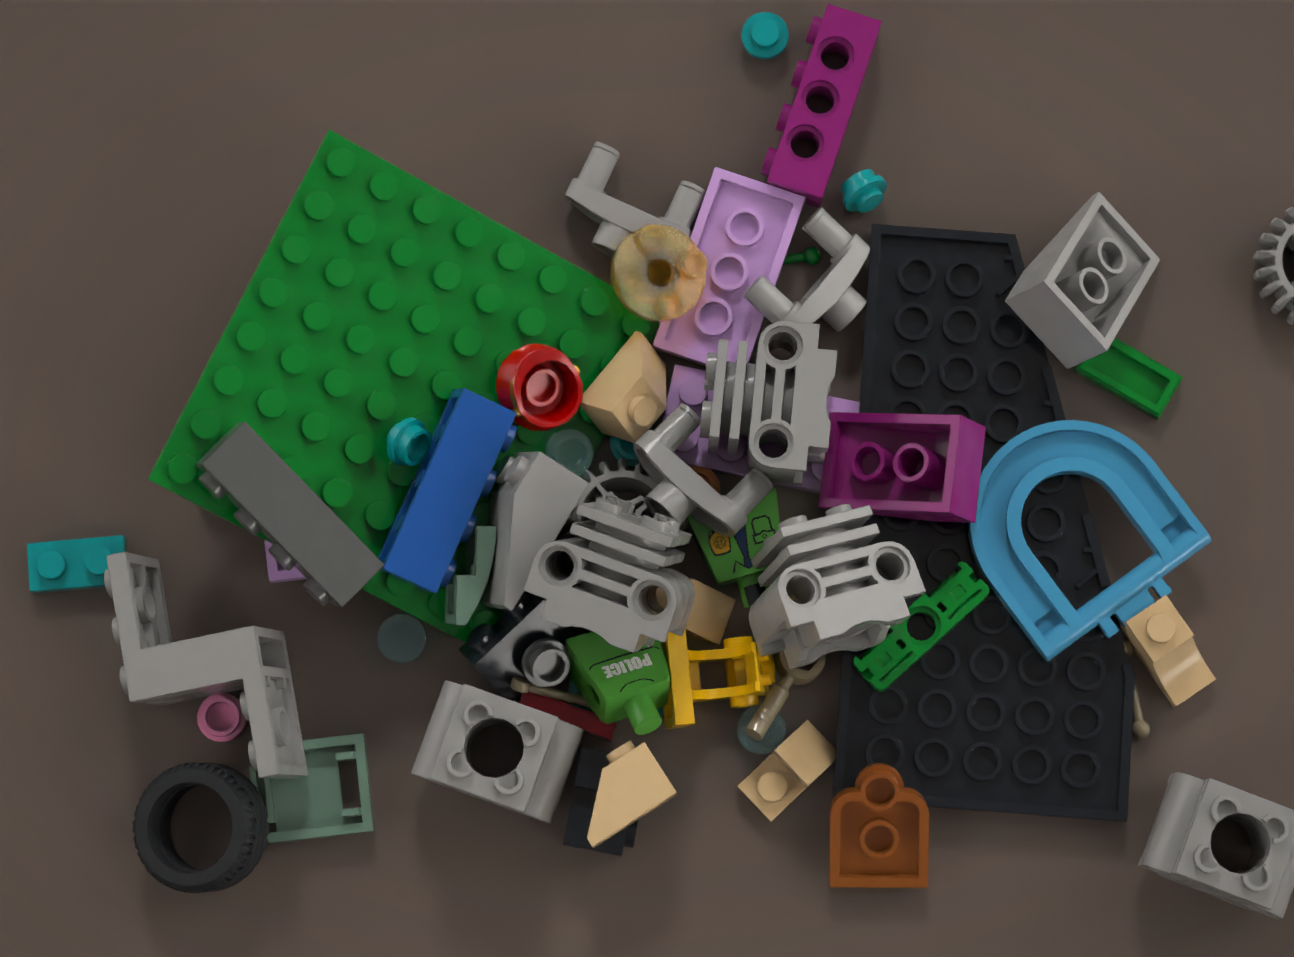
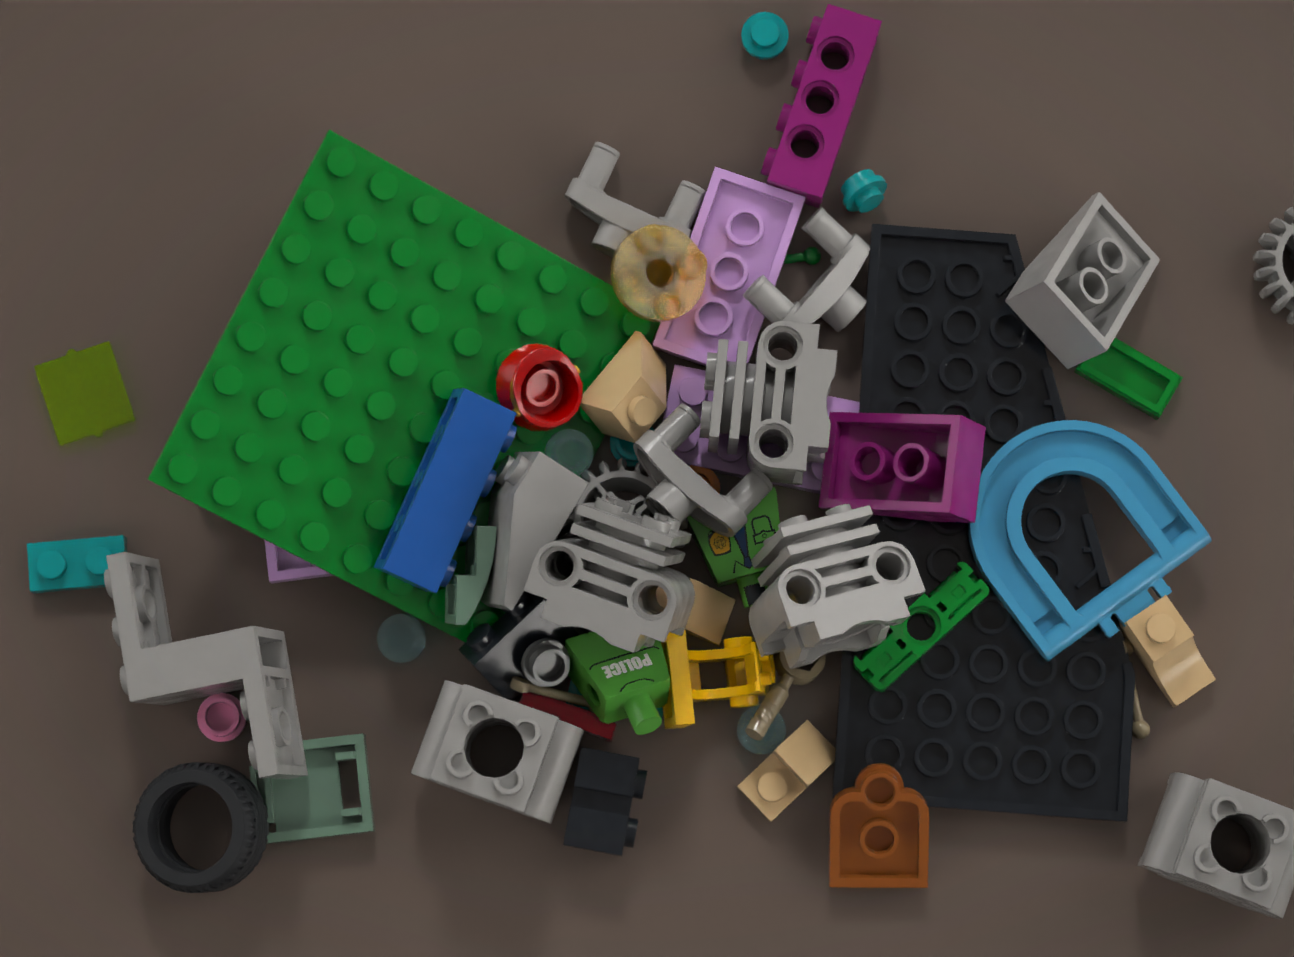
dark grey brick [195,422,384,607] -> none
teal plate [386,417,432,466] -> none
tan slope [587,740,677,848] -> none
none -> clear neon green piece [34,341,136,446]

